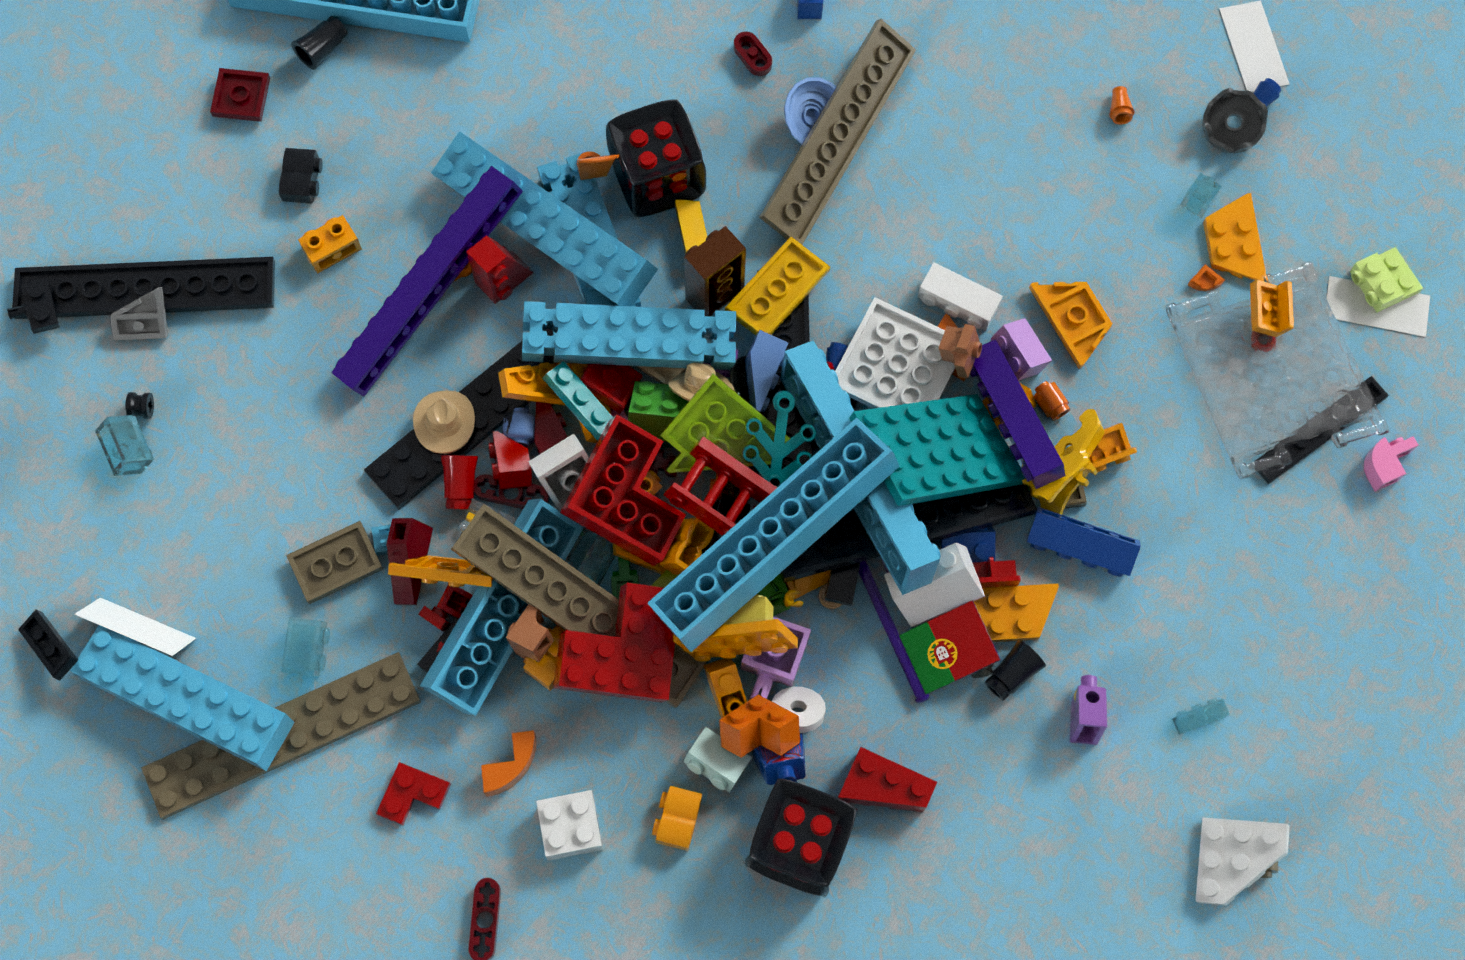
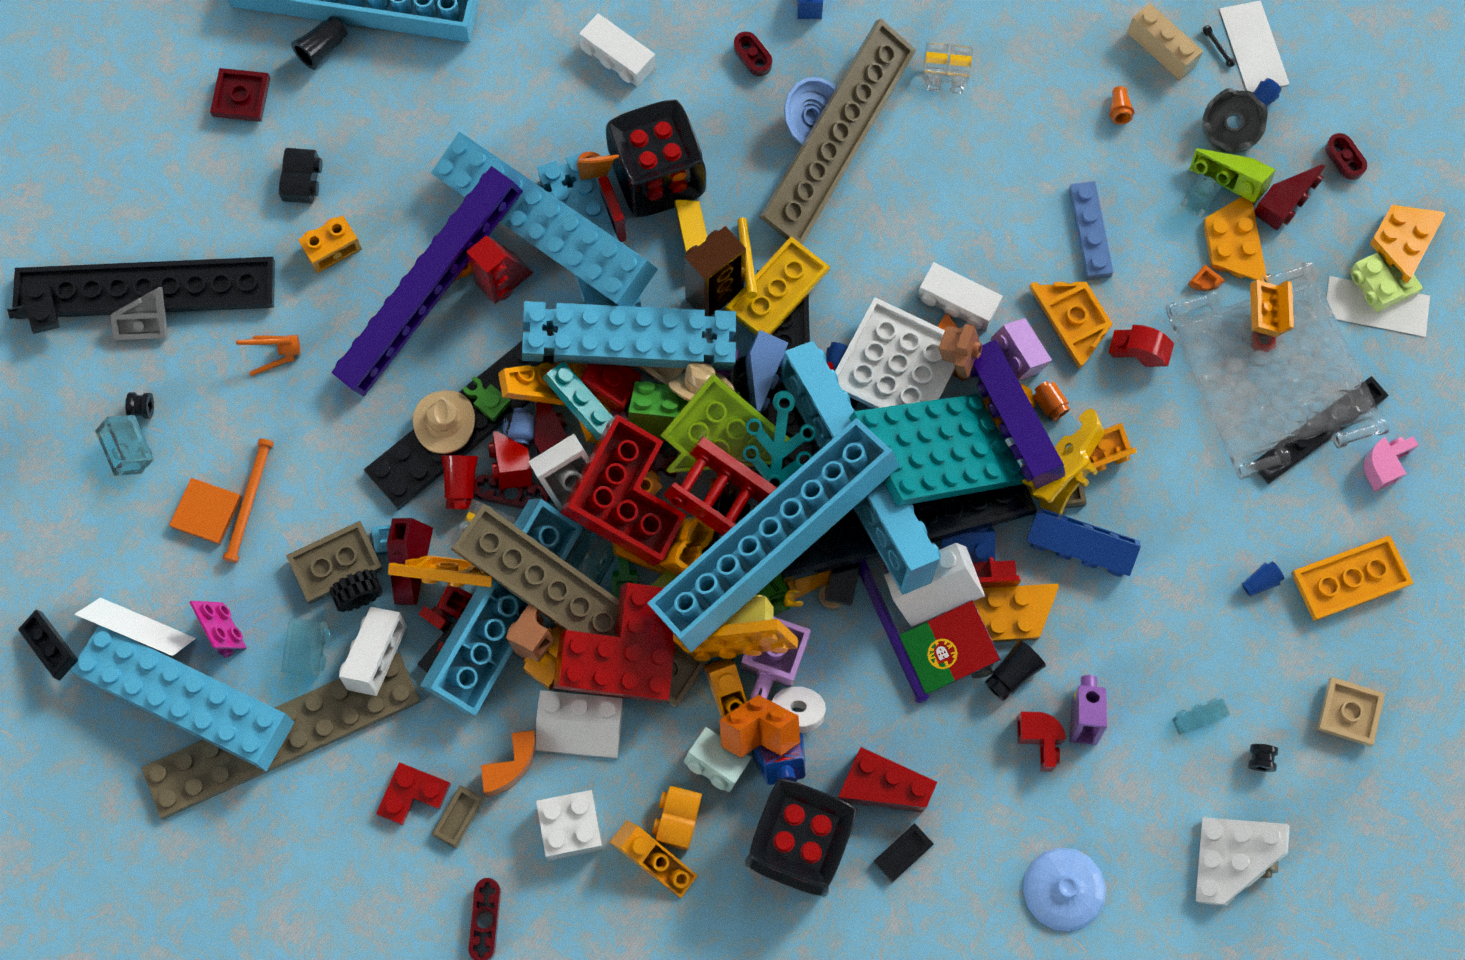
none -> orange tile [169,478,242,545]
none -> dark pink hinge [189,601,247,658]
none -> orange bar [222,438,274,563]
none -> orange plant [236,334,301,376]
none -> black tyre [329,569,383,612]
none -> white brick [339,607,407,696]
none -> dark tan tile [431,786,485,849]
none -> bright green plate [463,377,511,422]
none -> white slope [535,690,624,759]
none -> white brick [579,13,656,87]
none -> red tile [598,176,626,243]
none -> light orange slope [609,820,698,898]
none -> yellow bar [737,217,757,299]
none -> black tile [873,823,934,883]
none -> clear hips [923,42,973,94]
none -> red brick [1017,711,1066,772]
none -> light blue hat [1023,848,1106,932]
none -> medium blue plate [1069,181,1114,279]
none -> red brick [1108,325,1174,367]
none -> tan brick [1127,3,1203,81]
none -> lime slope [1189,148,1276,203]
none -> black hinge [1203,25,1235,67]
none -> blue cone [1242,561,1284,597]
none -> black wheel [1248,744,1278,772]
none -> dark red slope [1254,164,1325,231]
none -> light orange plate [1291,535,1414,621]
none -> tan plate [1317,677,1385,747]
none -> dark red plate [1325,133,1367,180]
none -> light orange wing [1370,205,1446,283]

